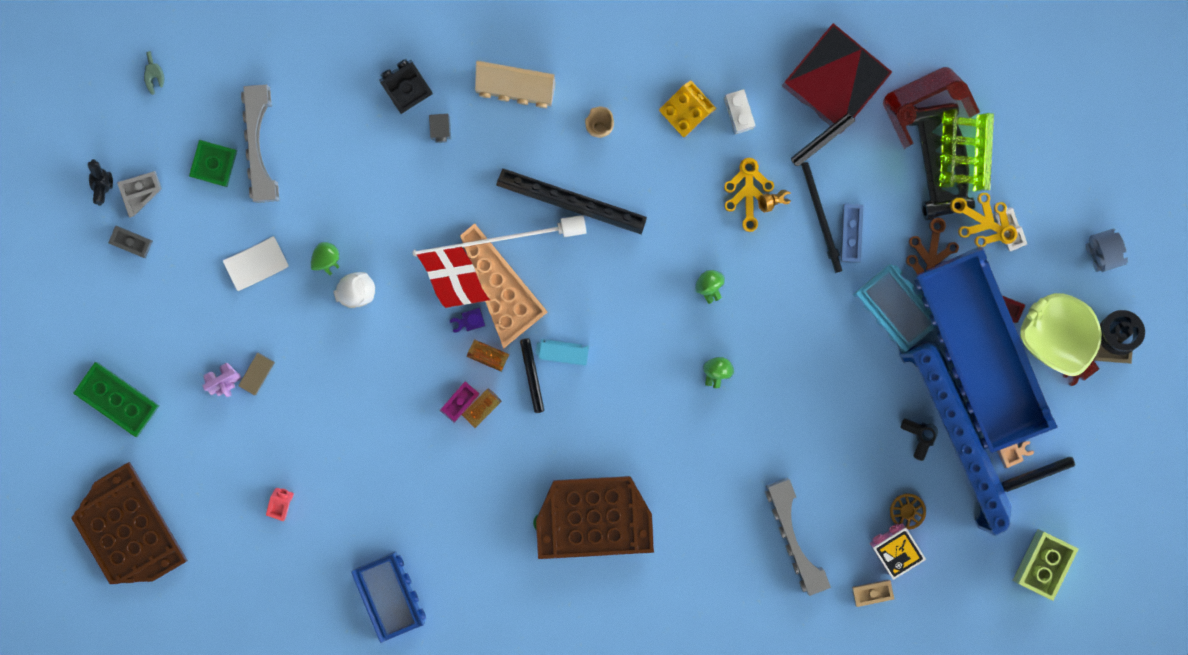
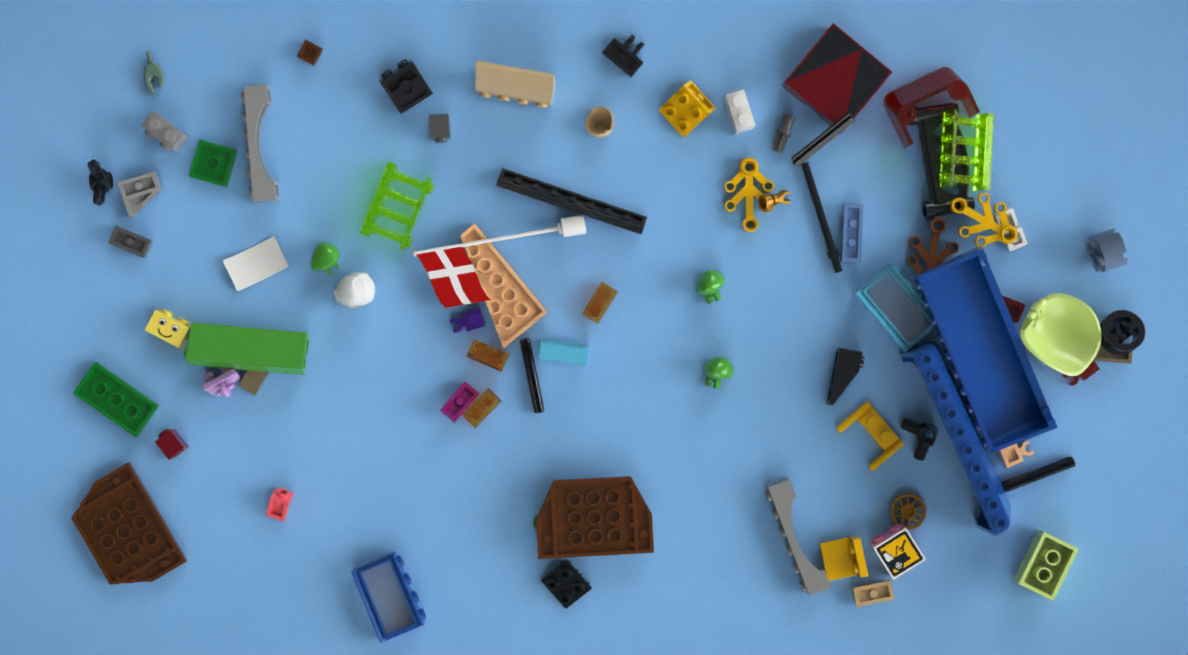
none -> light grey brick [141,111,189,152]
none -> light yellow brick [145,308,191,348]
none -> dark red brick [155,429,188,460]
none -> bright green brick [184,323,310,375]
none -> reddish brown plate [297,39,323,66]
none -> clear neon green fence [360,162,434,251]
none -> black hinge [541,559,592,609]
none -> clear orange plate [582,282,618,324]
none -> black hinge [602,34,645,78]
none -> dark grey axle [772,114,796,153]
none -> yellow bracket [820,535,868,581]
none -> black slope [826,348,864,405]
none -> yellow plate [836,401,904,471]

